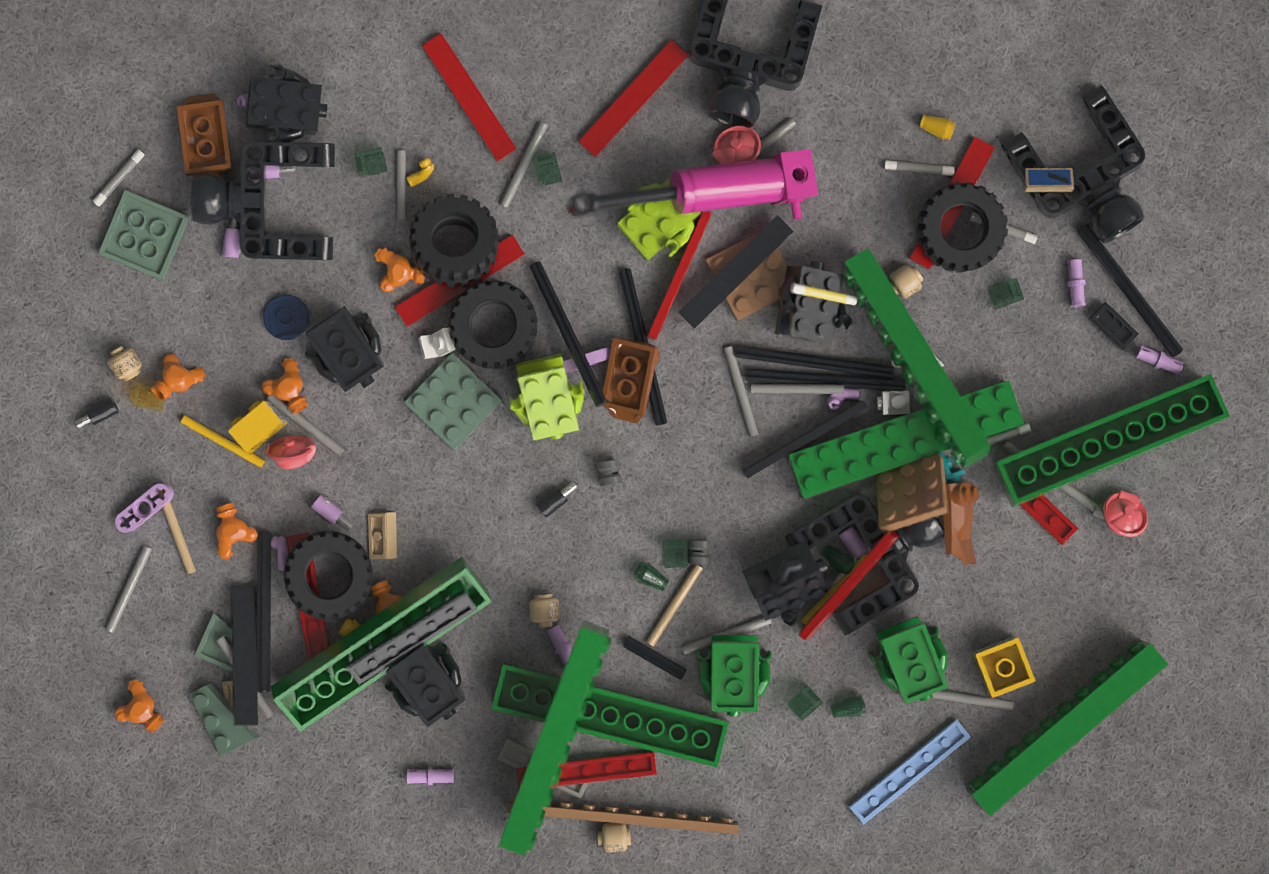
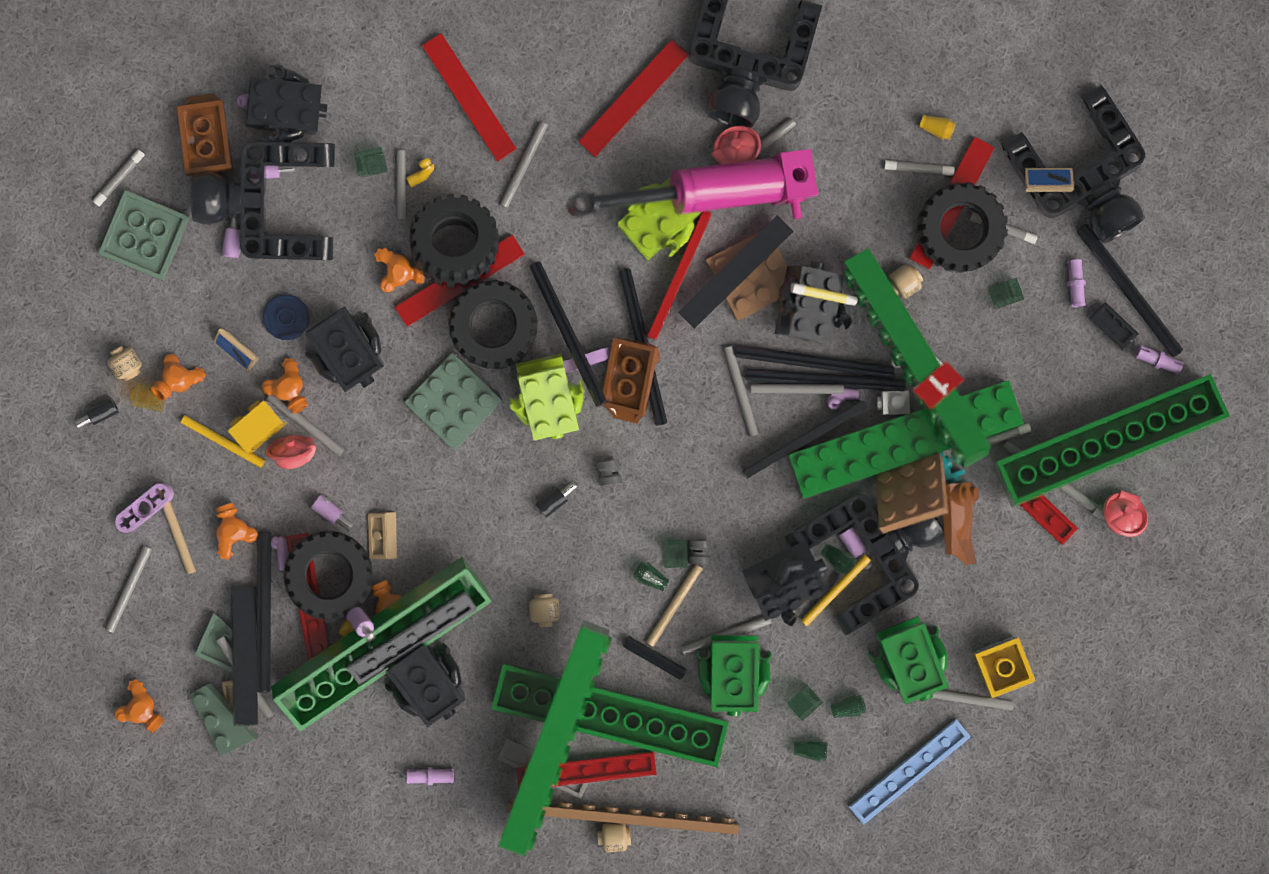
white bracket [418,327,456,359] -> none
clear green panel [533,152,562,187] -> none
lavender pin [546,625,572,667] -> none
red tile [799,531,899,641] -> none
green brick [967,640,1169,816] -> none
none -> slope [214,328,259,371]
none -> lavender piece [347,607,375,640]
none -> clear green cone [794,739,828,762]
none -> red sticker [913,361,964,409]

